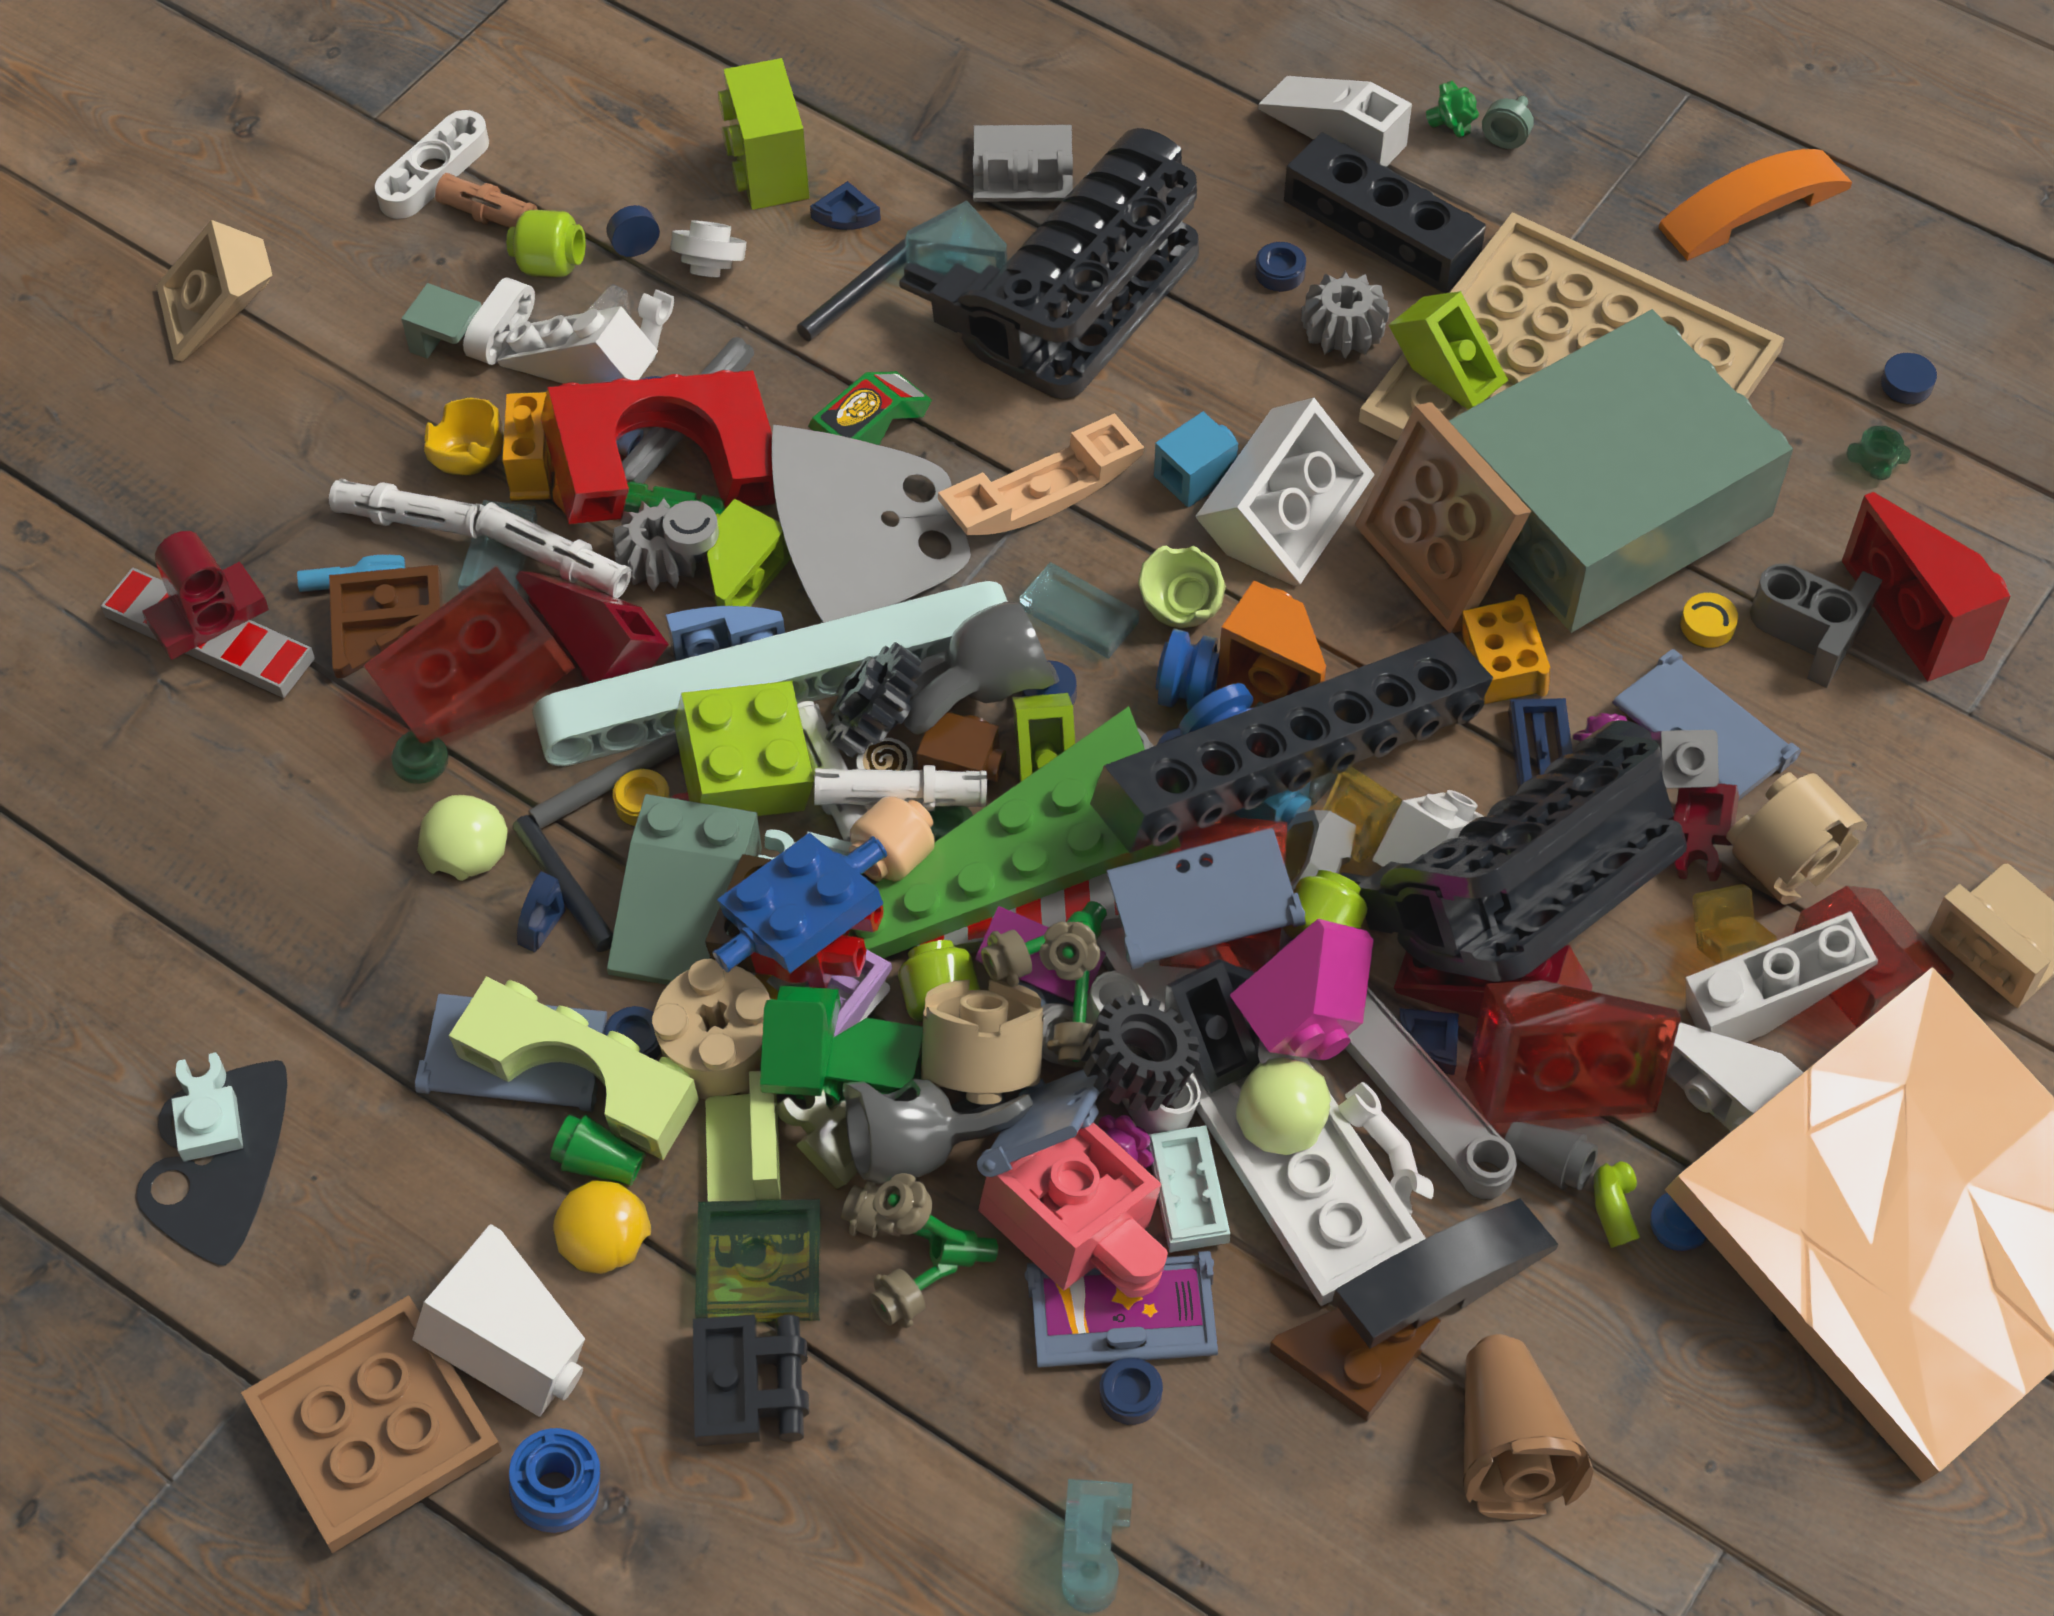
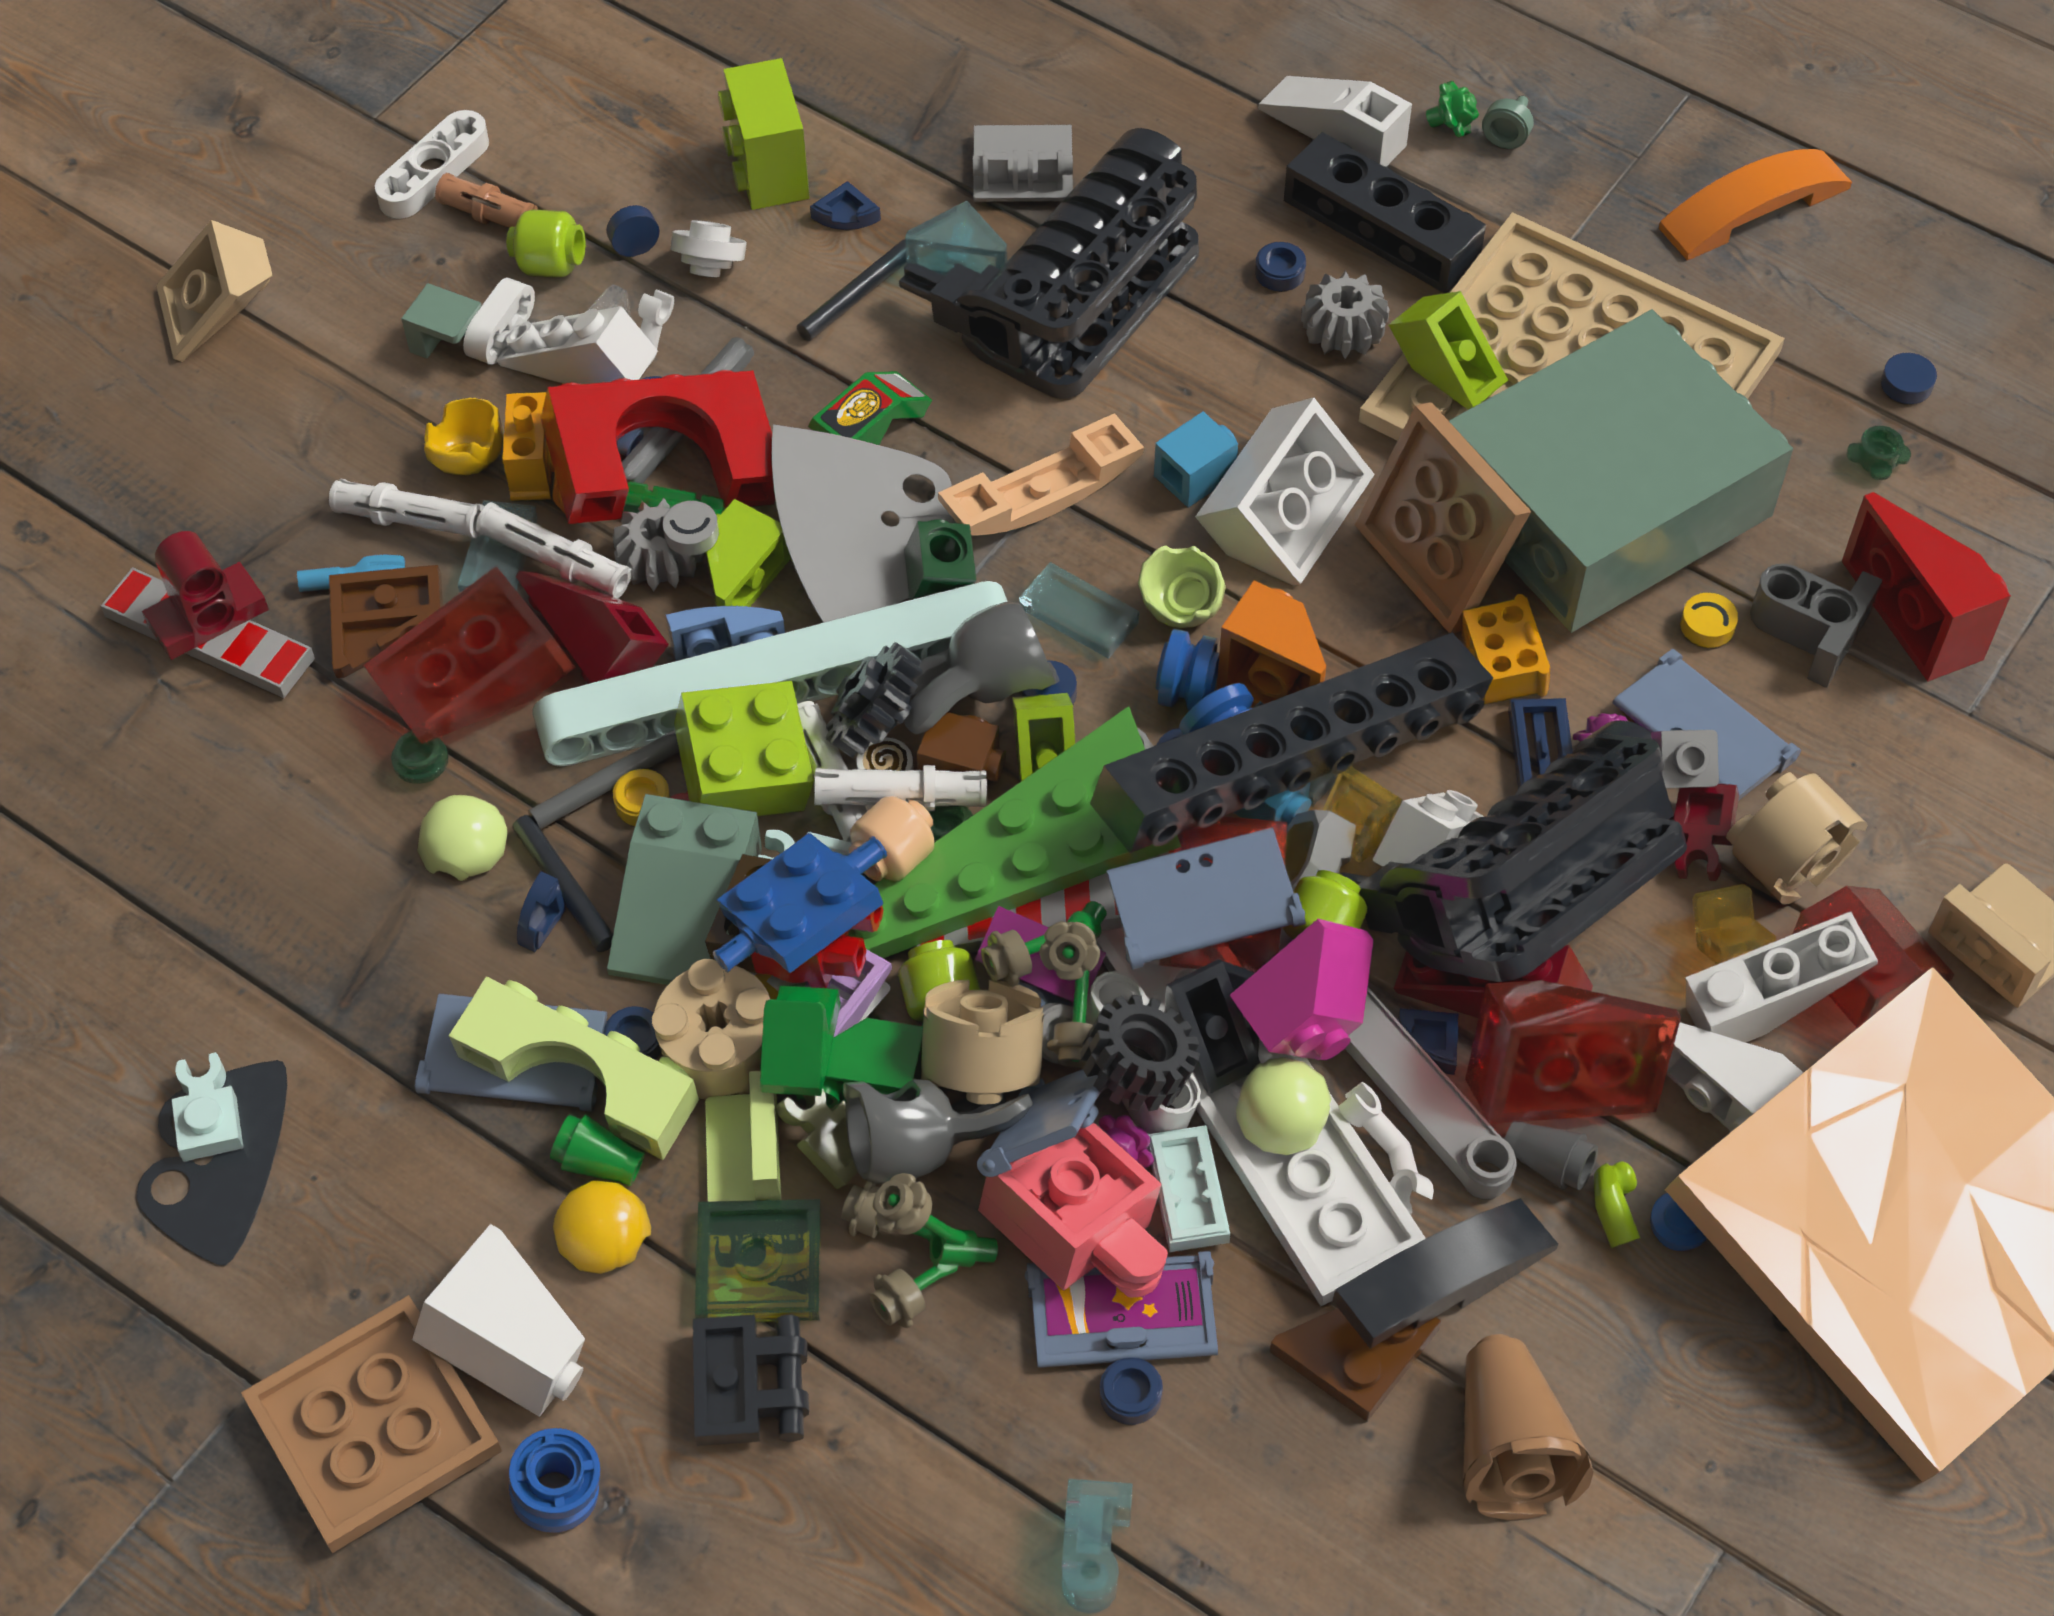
none -> dark green brick [904,519,977,600]

